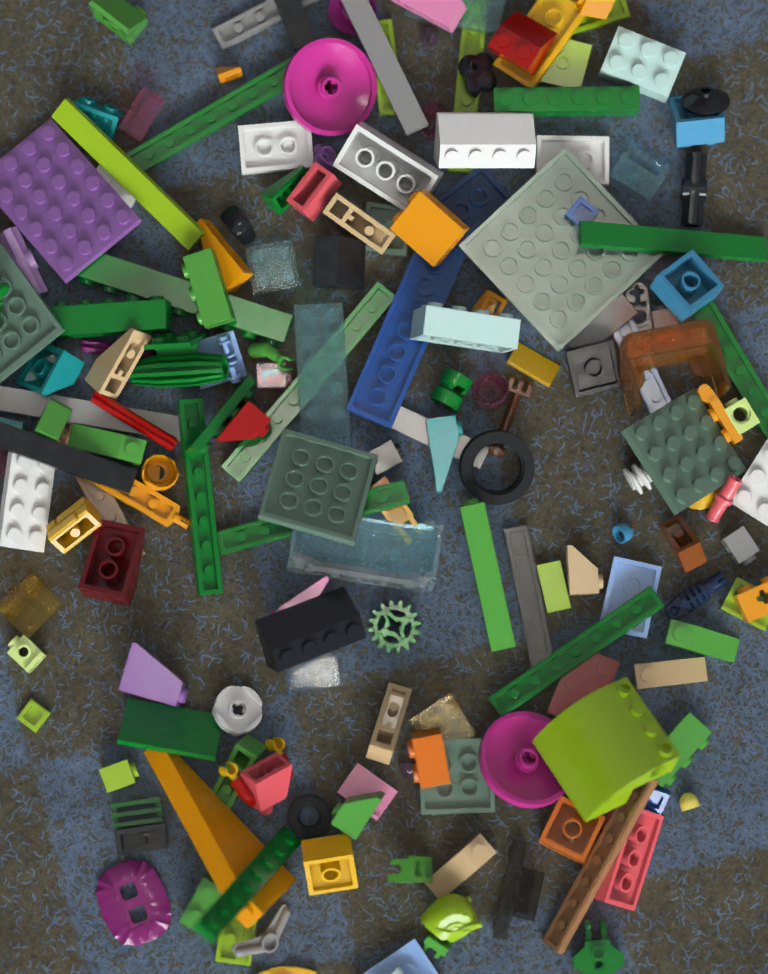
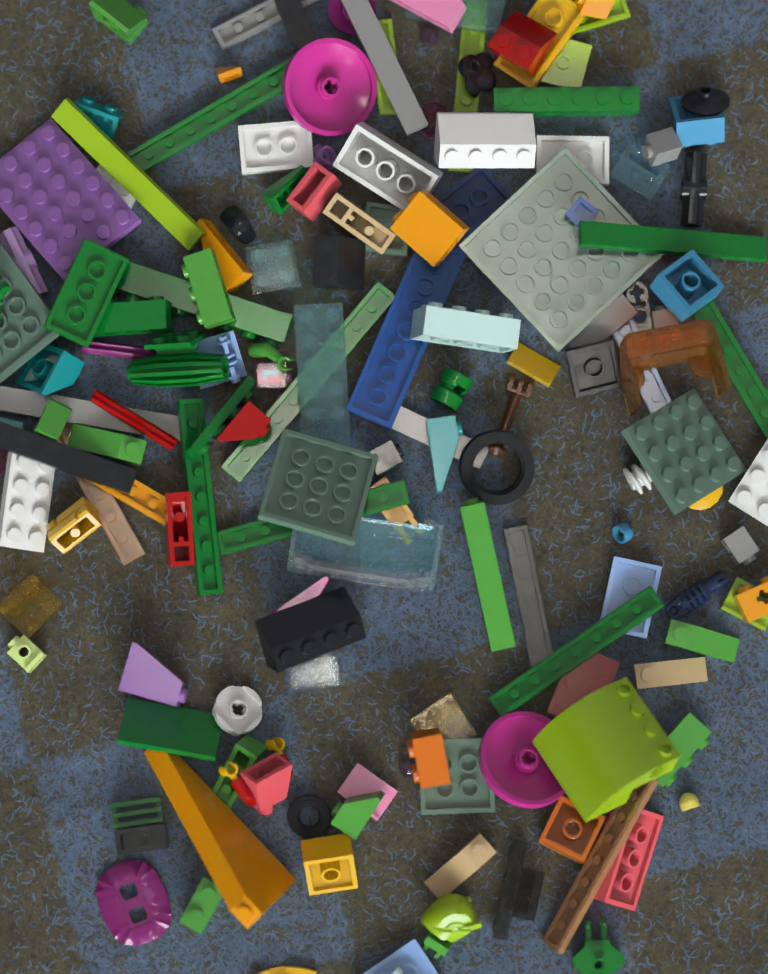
lime tile [16,698,51,733] -> none
dark red slope [78,519,146,606] -> none
tan slope [85,328,152,400] -> none
lime brick [99,759,140,793] -> none
clear pink hinge [117,86,166,141] -> none
light orange hair [141,454,180,491] -> none
green plate [192,826,301,945] -> none
lime plate [215,918,257,966] -> none
light grey piece [232,904,291,957] -> none
tan slope [366,682,412,765] -> none
gear [368,600,421,654] -> none
bright green hinge [388,856,433,883] -> none
clear pink hair [471,372,509,410] -> none
light orange slope [472,290,507,316] -> none
lime tile [536,560,571,613] -> none
tan slope [566,545,603,596] -> none
light aqua brick [599,26,686,103] -> none
plate [644,786,670,815] -> none
dark orange slope [658,514,707,573] -> none
light orange hinge [696,384,743,446] -> none
coral pin [705,474,743,523] -> none
yellowish green brick [724,397,760,435] -> none
none -> green tile [43,238,130,348]
none -> red slope [165,491,195,567]
none -> light grey brick [641,127,683,167]

